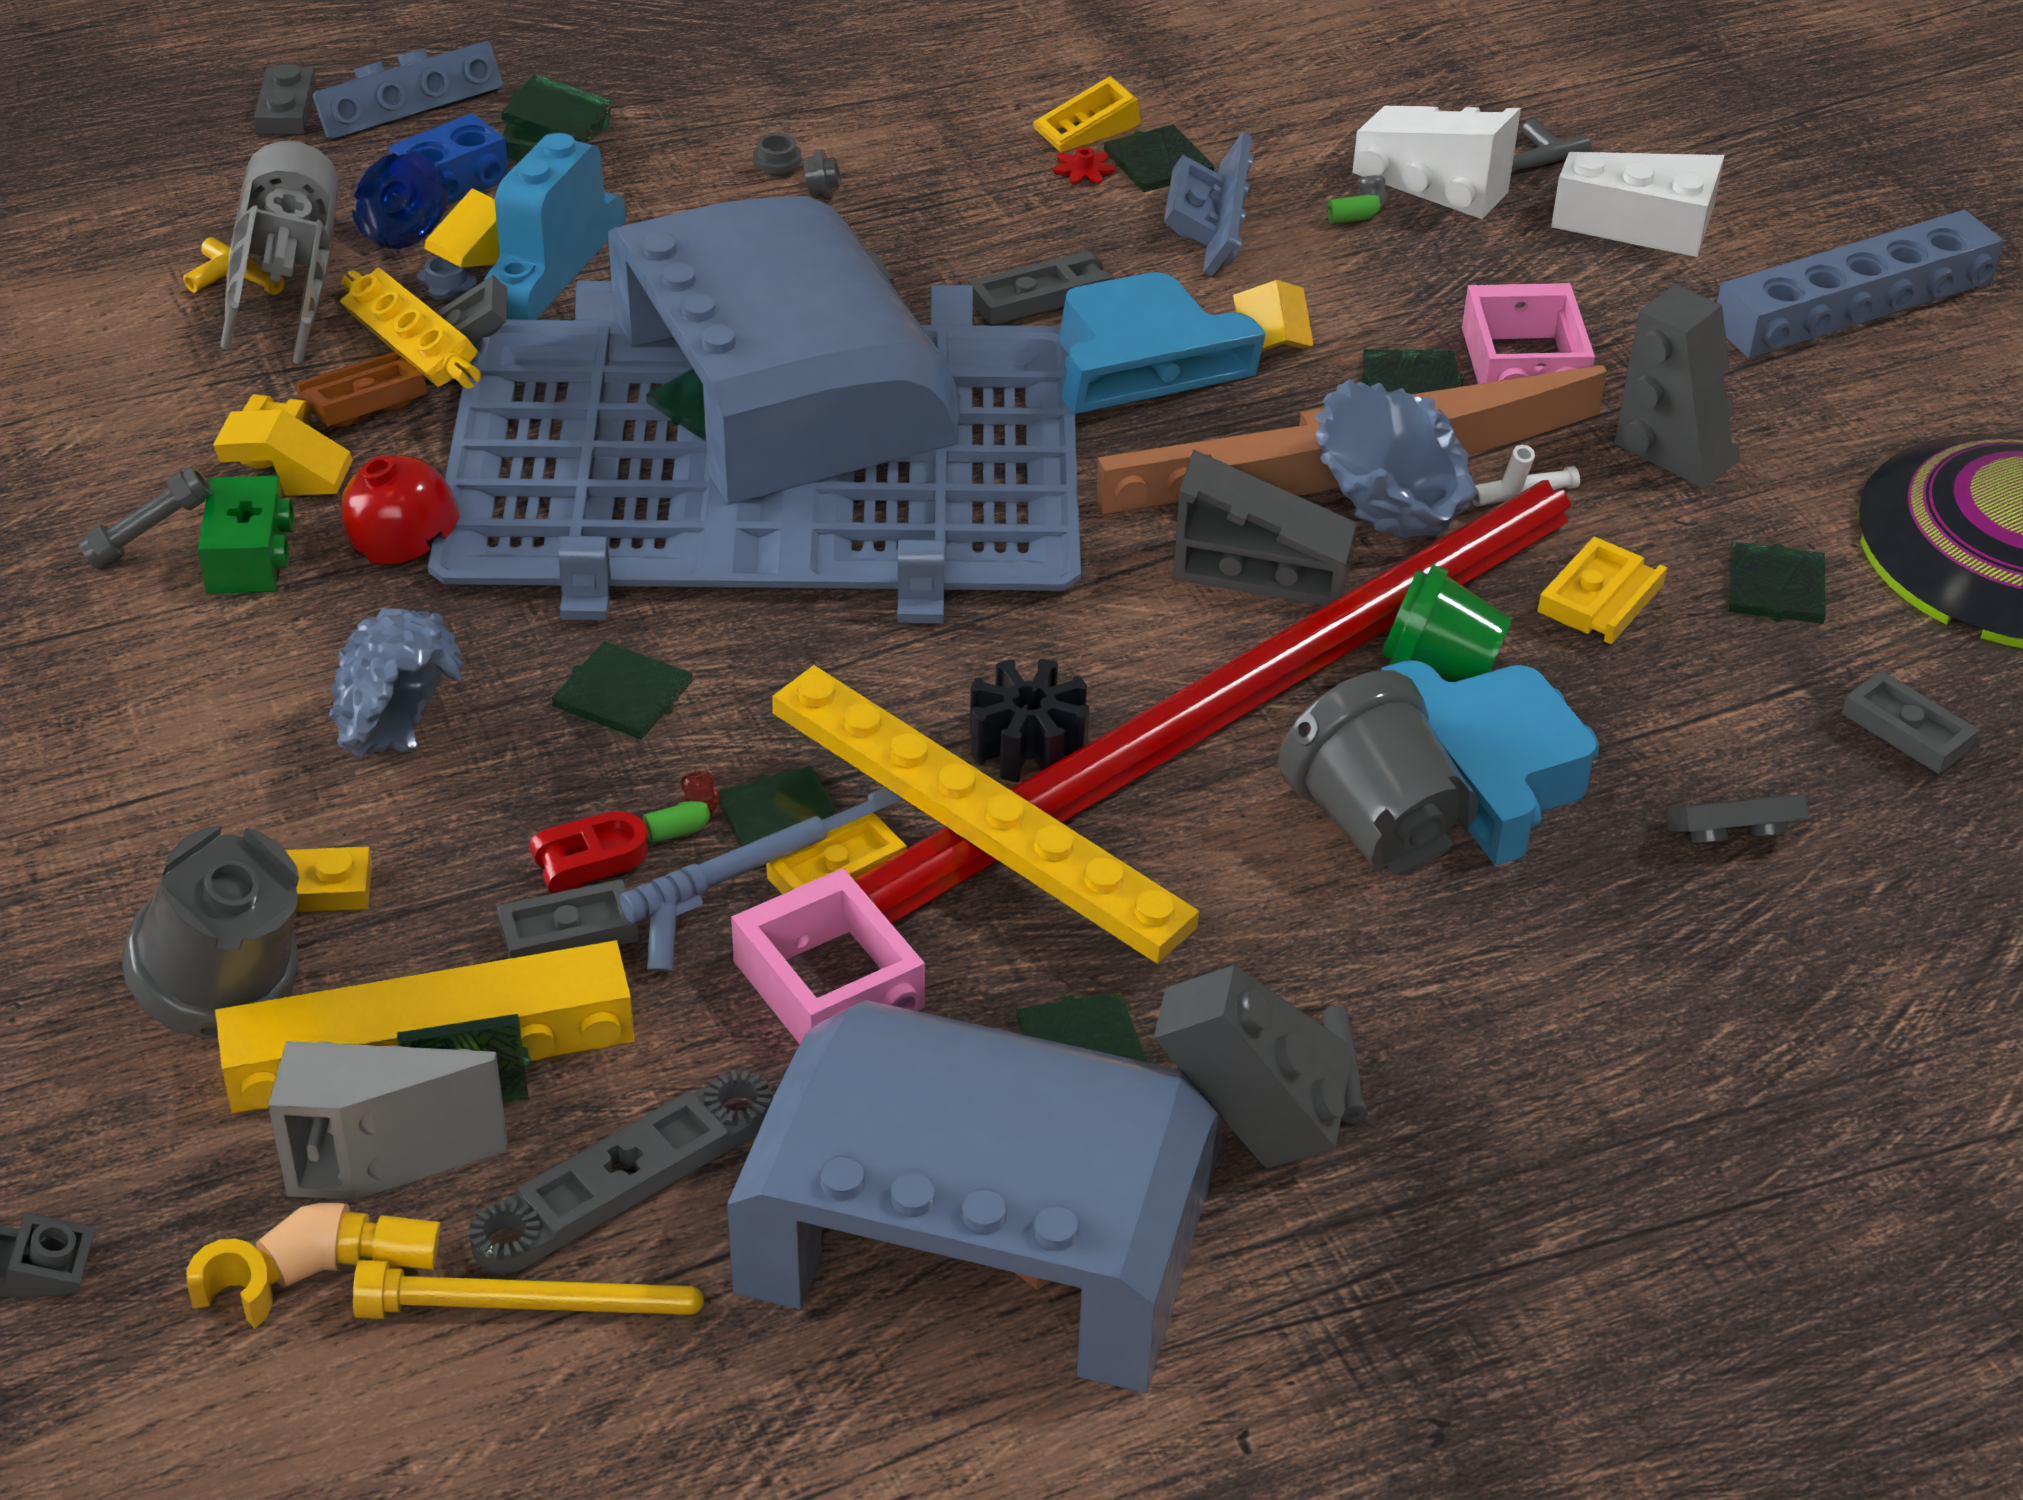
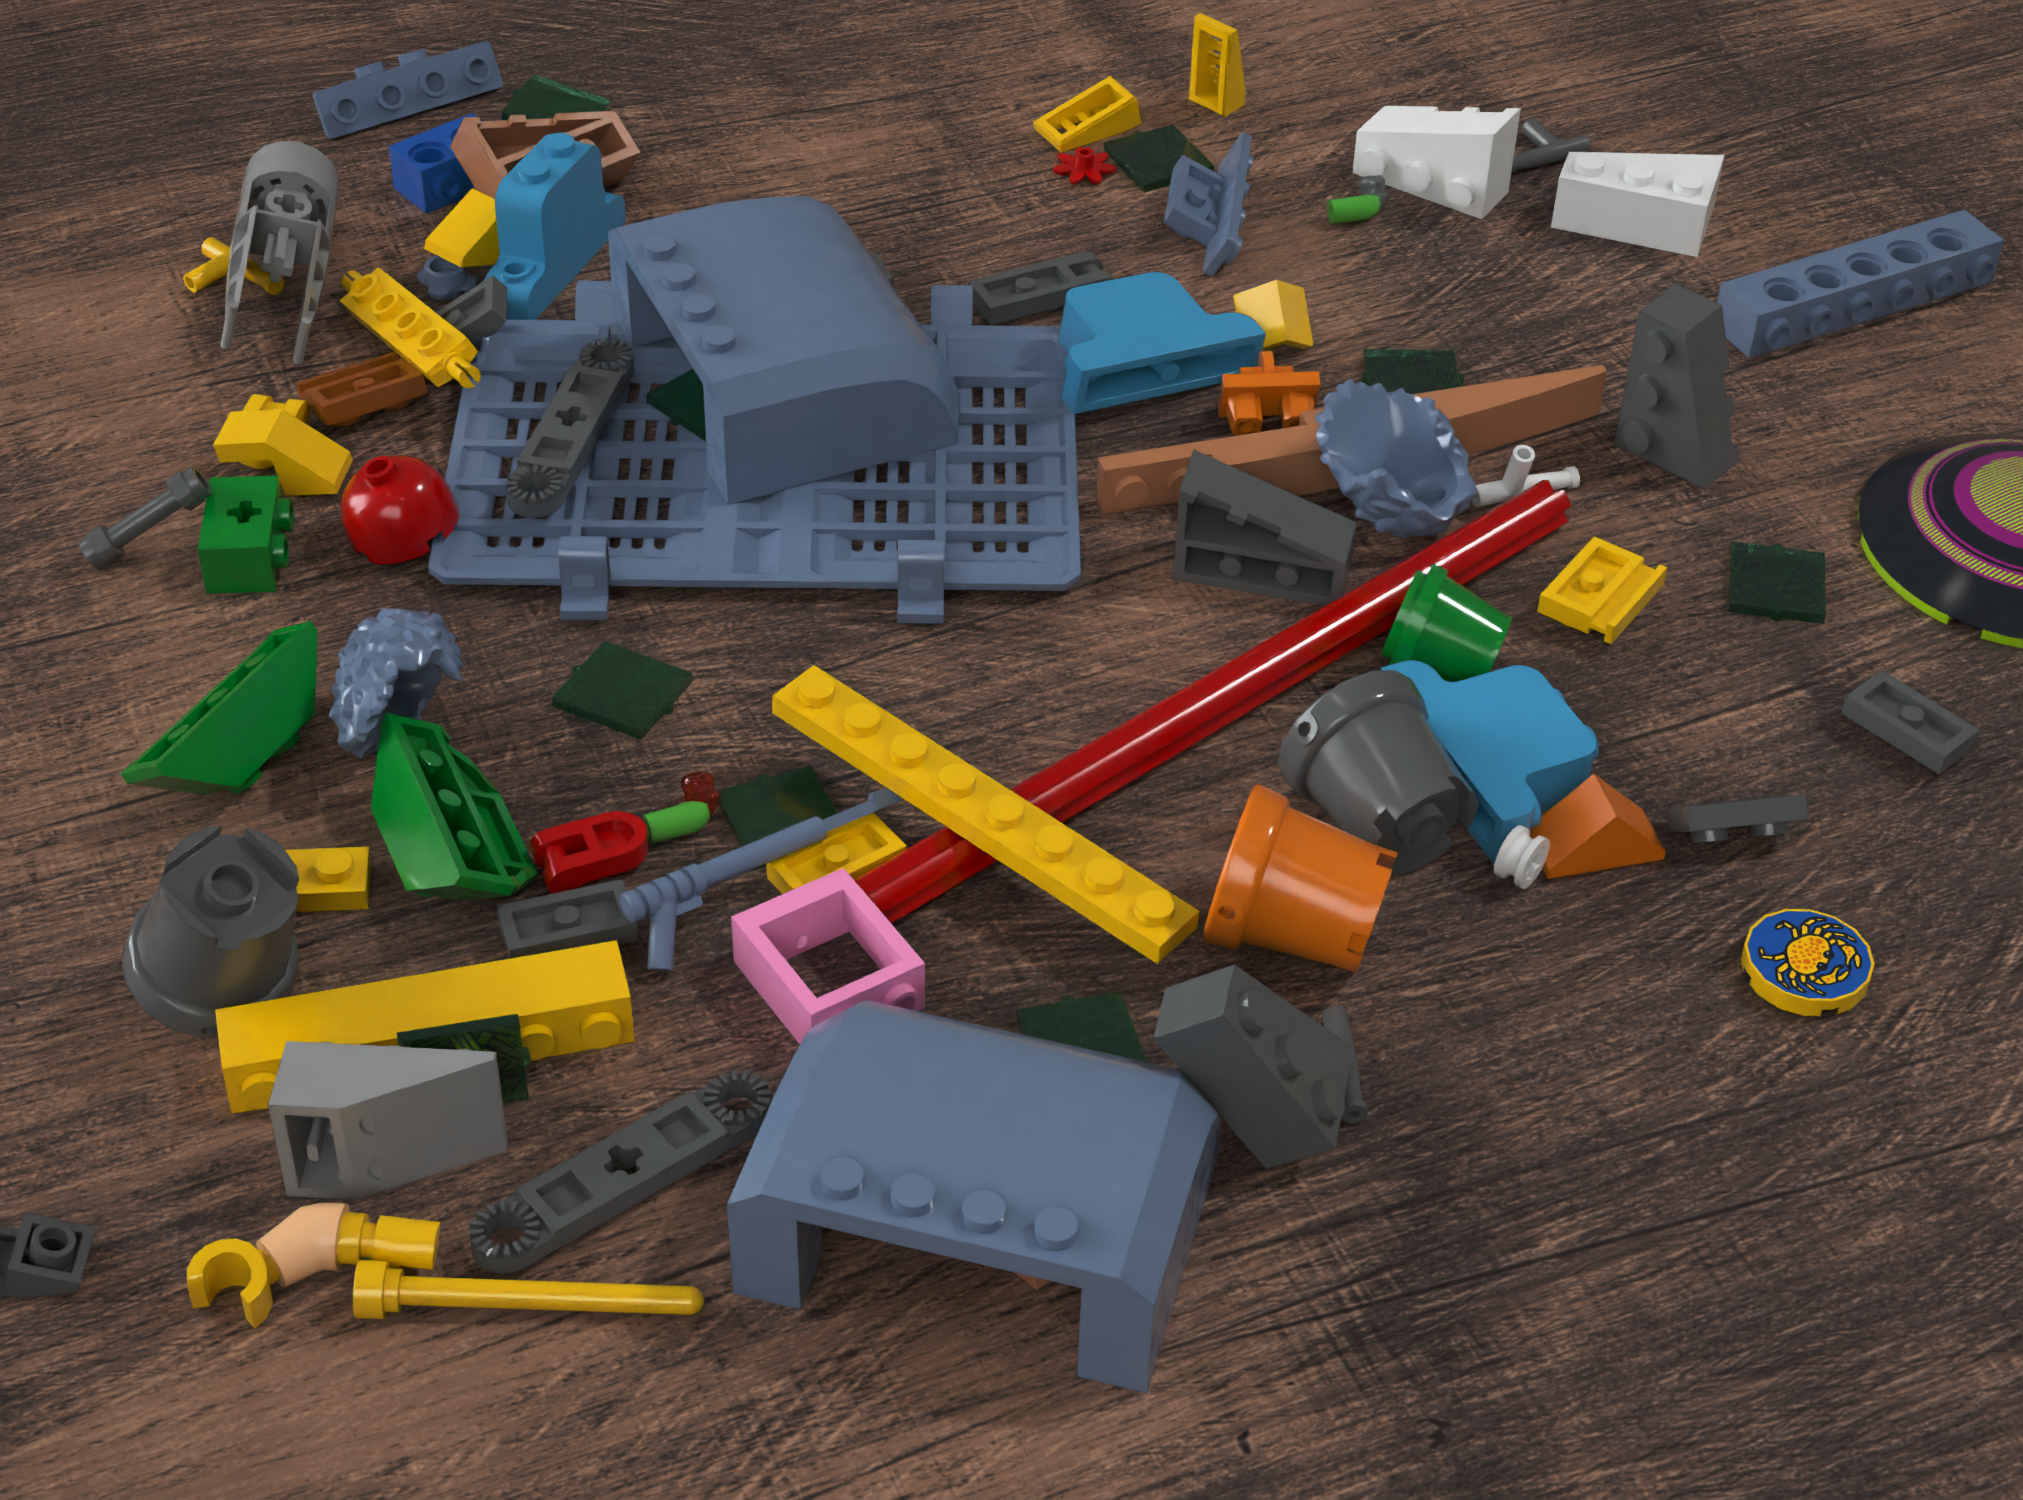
dark grey plate [254,64,316,134] -> none
clear blue tile [352,151,448,249] -> none
dark grey plate [753,133,802,176] -> none
dark grey plate [804,149,841,200] -> none
black gear [970,659,1090,783] -> none
bright pink window [1462,283,1595,384] -> none
none -> green wedge [120,621,318,795]
none -> green wedge [371,713,538,901]
none -> nougat wedge [450,111,640,199]
none -> dark grey piece [506,337,635,518]
none -> yellow slope [1189,13,1246,117]
none -> orange piece [1202,784,1398,973]
none -> orange hips [1217,351,1321,436]
none -> white bush [1494,825,1550,889]
none -> orange slope [1530,774,1666,879]
none -> tile [1740,909,1875,1016]

